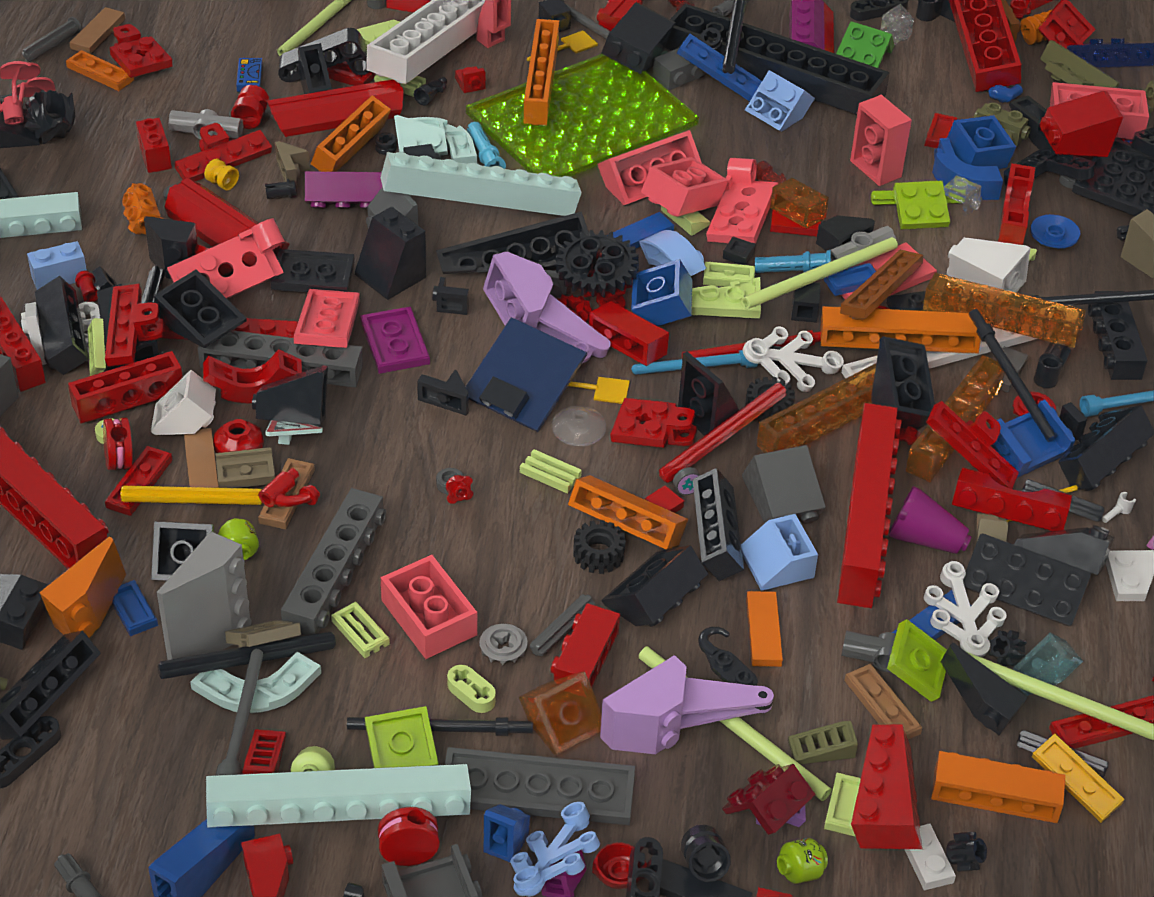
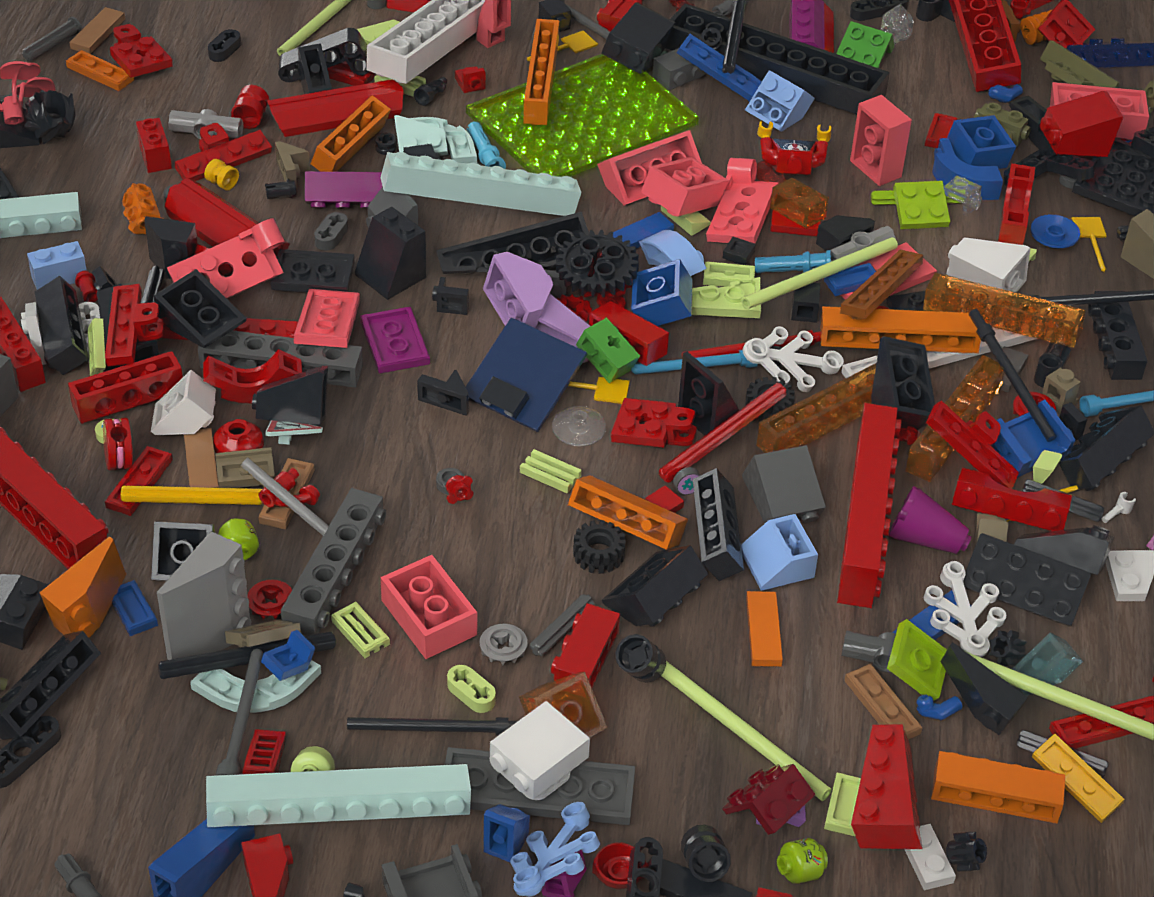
blue tile [236,58,263,92] -> none
lime plate [365,706,438,768] -> none
red head [378,807,440,866] -> none
lavender slope [600,627,774,754] -> none
olive slope [788,721,858,764] -> none
none -> black beam [208,29,241,62]
none -> light grey bar [240,457,329,536]
none -> red gear [247,580,292,620]
none -> blue bracket [261,630,315,681]
none -> dark grey beam [314,212,348,251]
none -> white brick [489,701,590,800]
none -> bright green brick [576,317,640,383]
none -> black wheel [615,634,666,683]
none -> red torso [757,121,831,175]
none -> blue arm [916,695,963,720]
none -> yellowish green slope [1033,450,1062,484]
none -> dark tan brick [1042,368,1081,413]
none -> yellow piece [1071,217,1107,272]

